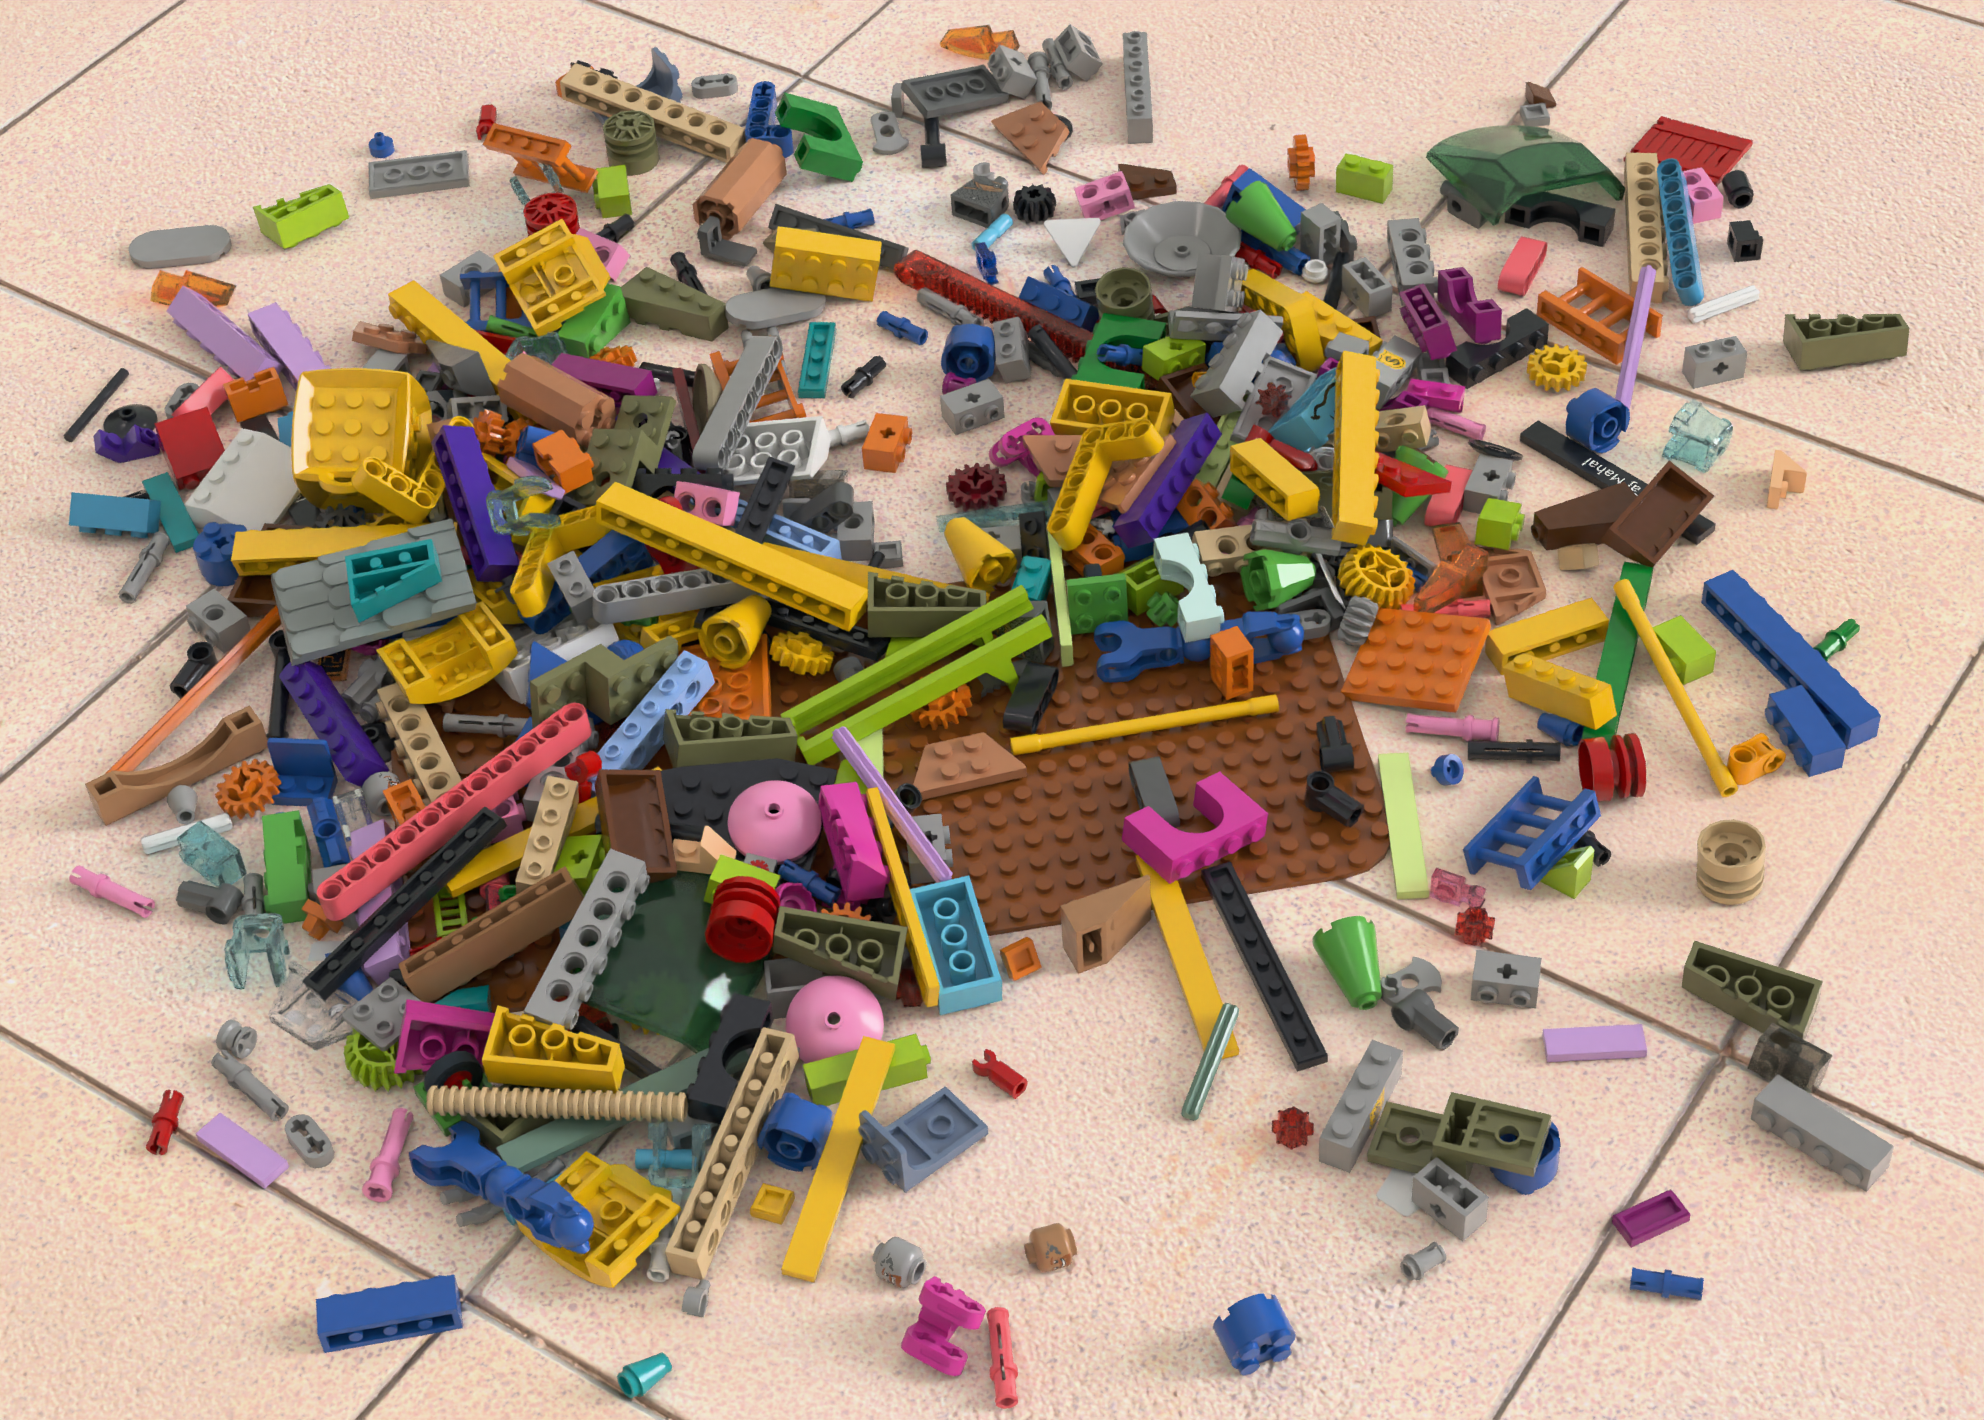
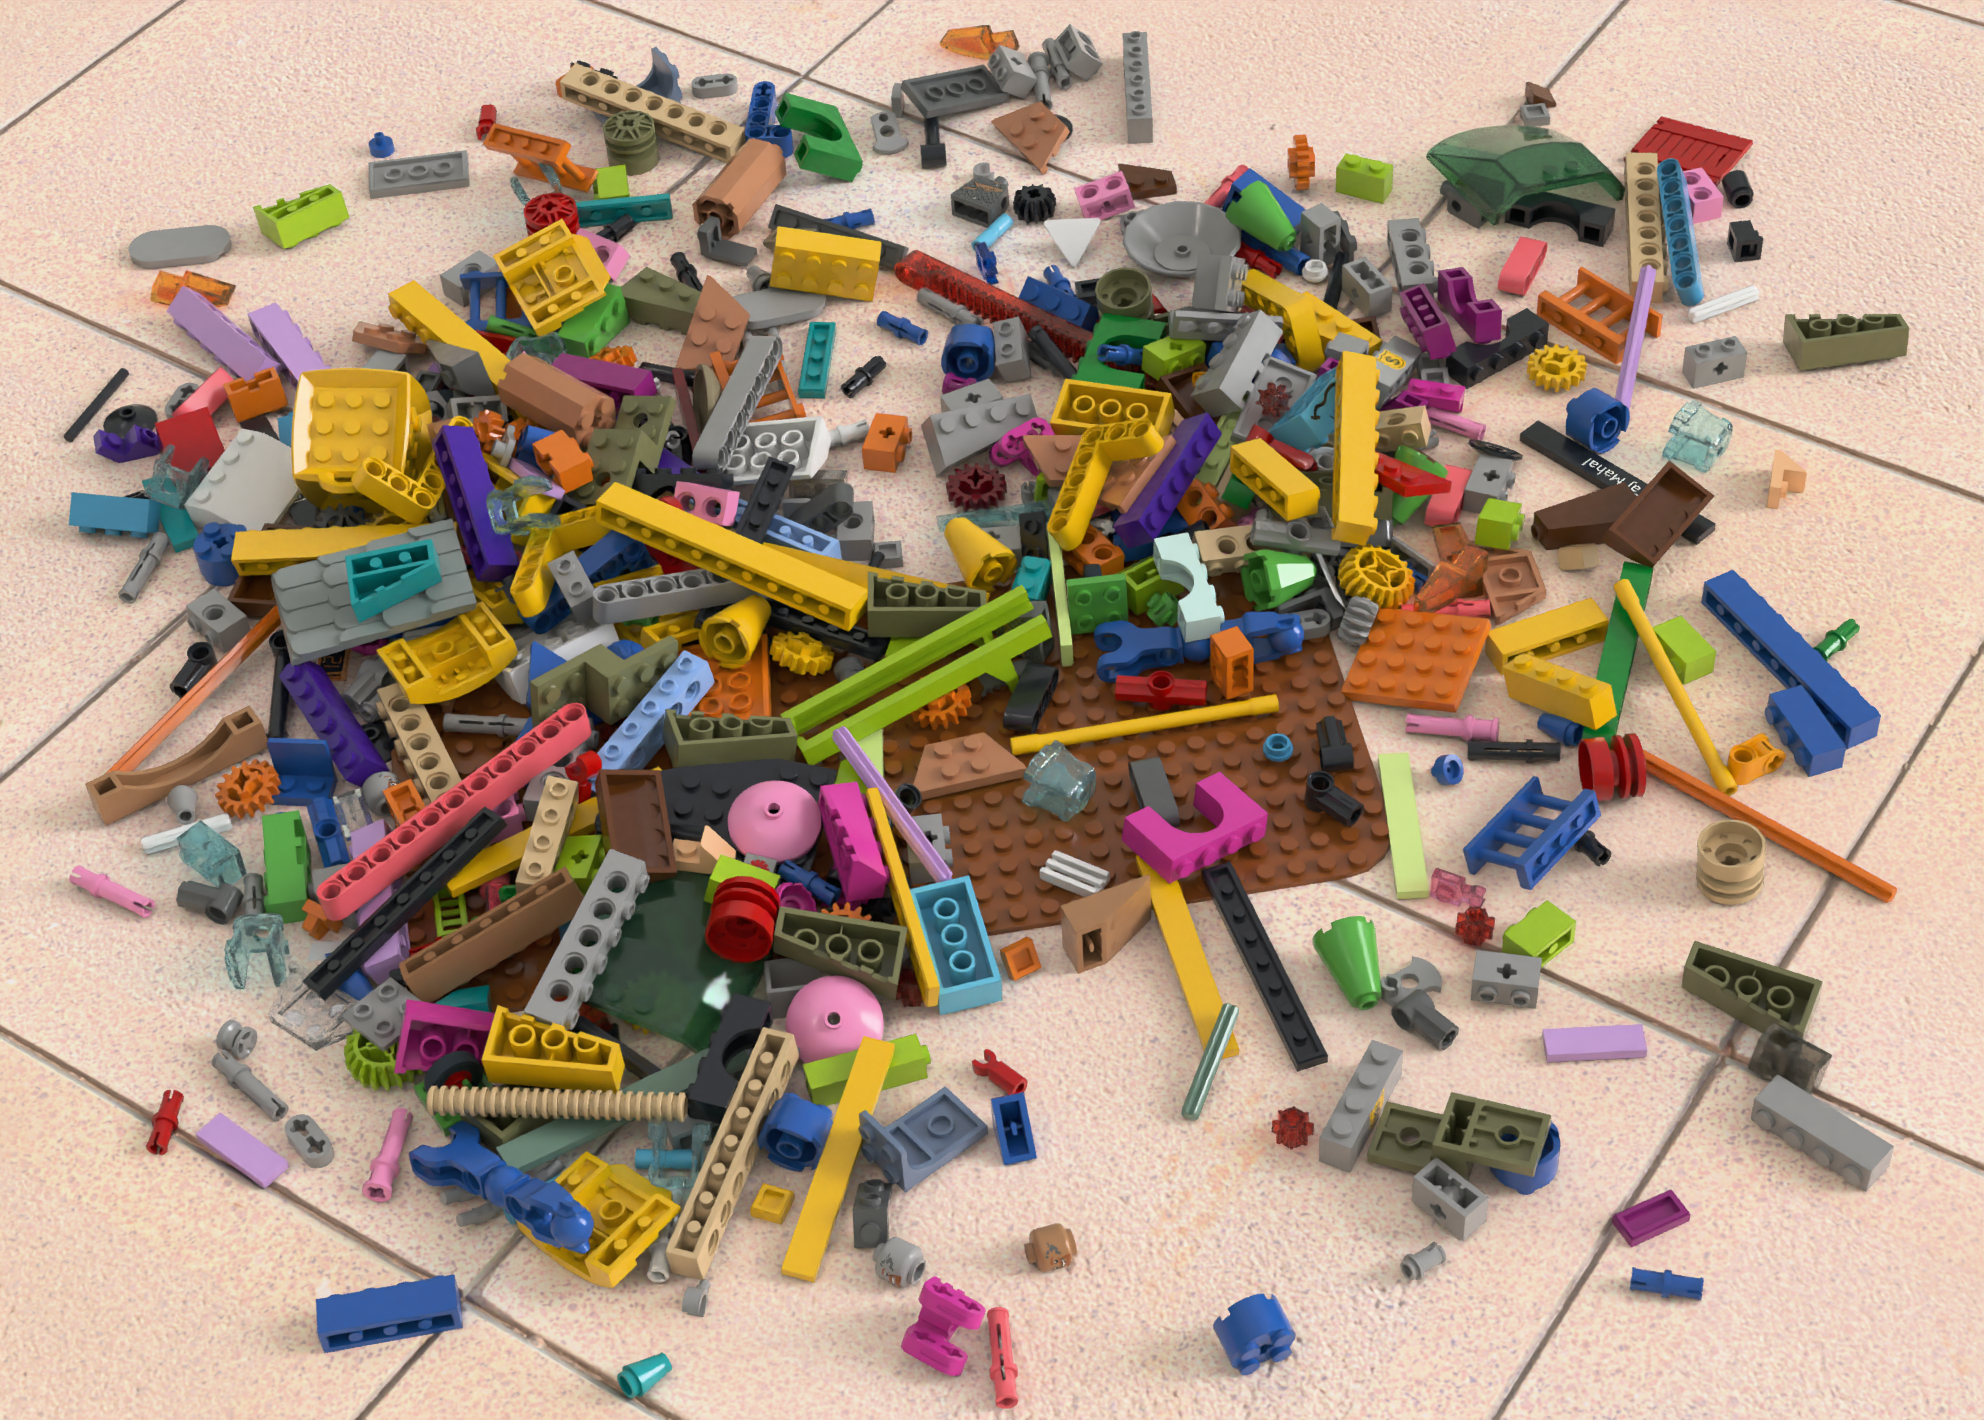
white sticker [1376,1168,1421,1216] -> none
lime slope [1540,846,1594,899] -> none
none -> clear light blue piece [145,444,209,510]
none -> light grey piece [490,424,516,467]
none -> teal tile [576,193,673,227]
none -> nougat wing [675,275,750,370]
none -> dark grey bracket [853,1179,893,1248]
none -> light grey wedge [921,394,1038,477]
none -> blue slope [991,1092,1037,1165]
none -> clear light blue piece [1022,740,1096,822]
none -> white tile [1040,850,1110,897]
none -> red piece [1115,671,1207,711]
none -> dark azure plate [1263,734,1293,762]
none -> lime brick [1502,900,1576,968]
none -> orange axle [1643,749,1897,903]

